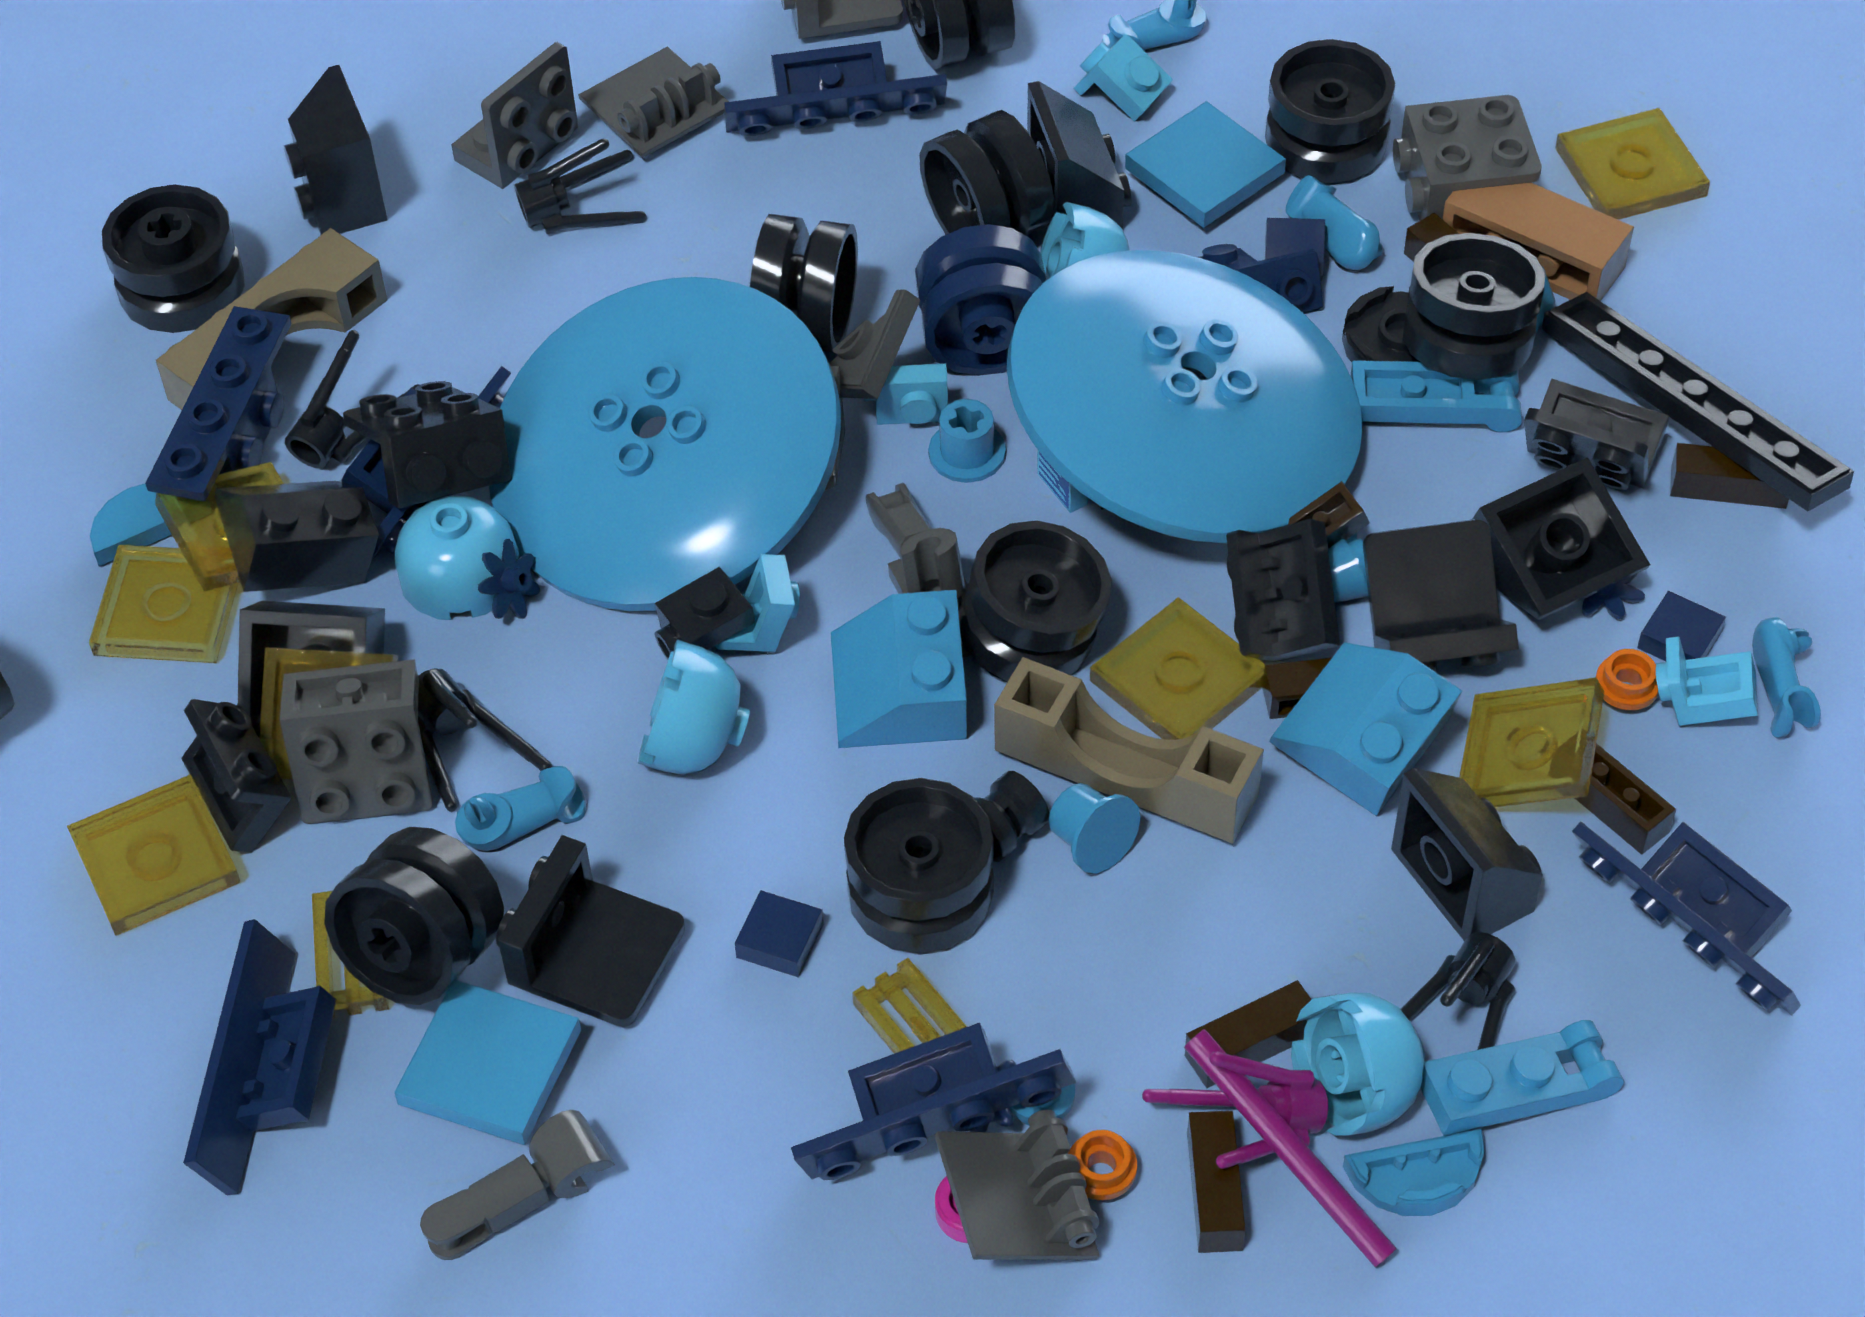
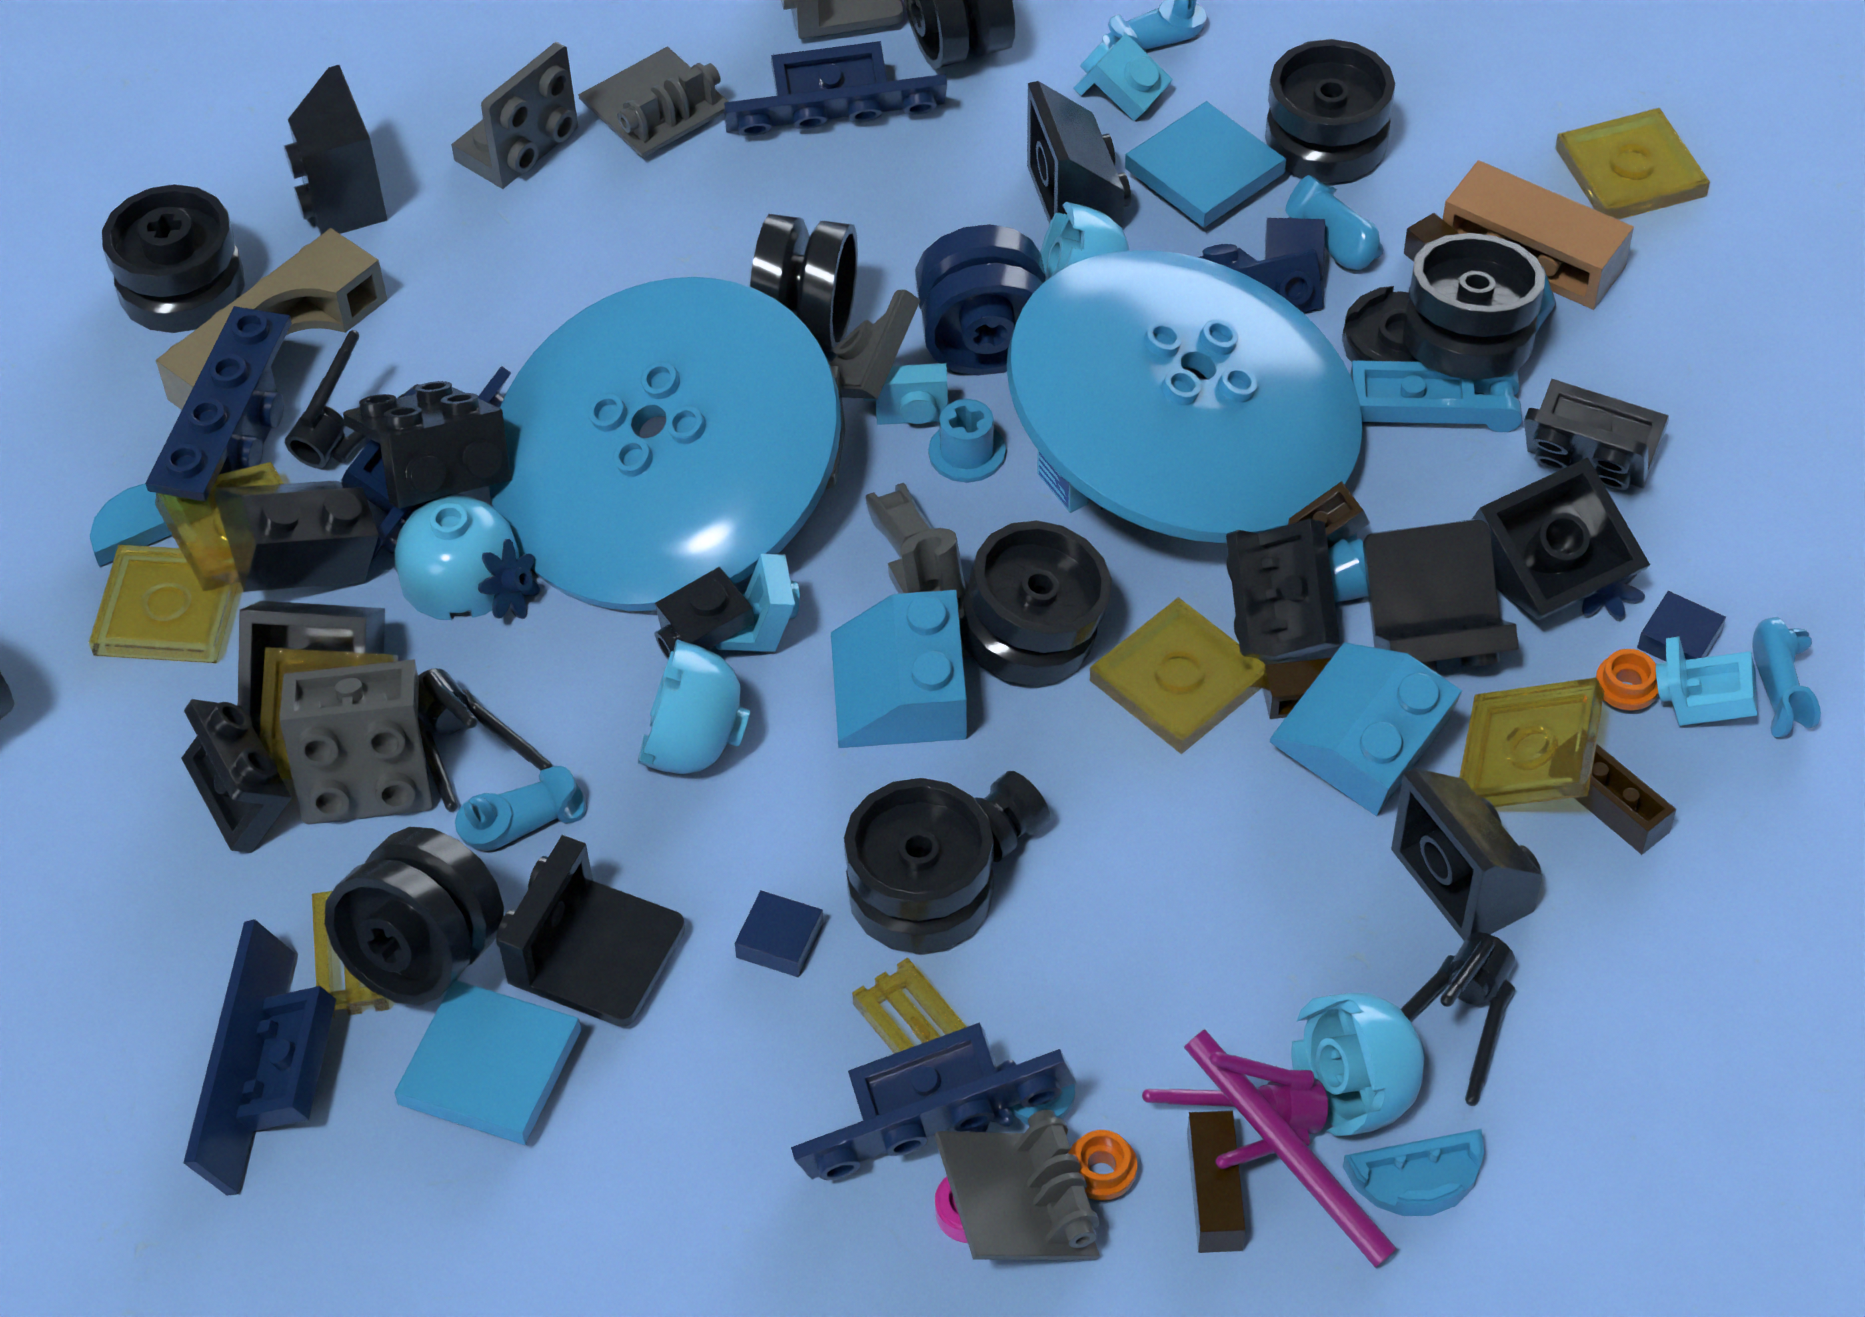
clear yellow tile [67,774,241,936] -> none
dark grey piece [420,1110,615,1260] -> none
black plant [514,138,646,234] -> none
black wheel [919,110,1054,236] -> none
dark tan arch [994,657,1264,844] -> none
dark azure piece [1049,783,1141,874] -> none
dark brown piece [1184,980,1311,1089] -> none
dark grey bracket [1393,95,1542,221] -> none
dark azure plate [1420,1020,1624,1136] -> none
black tile [1542,292,1854,512] -> none
dark blue bracket [1572,821,1801,1015] -> none
dark brown piece [1670,443,1789,509] -> none

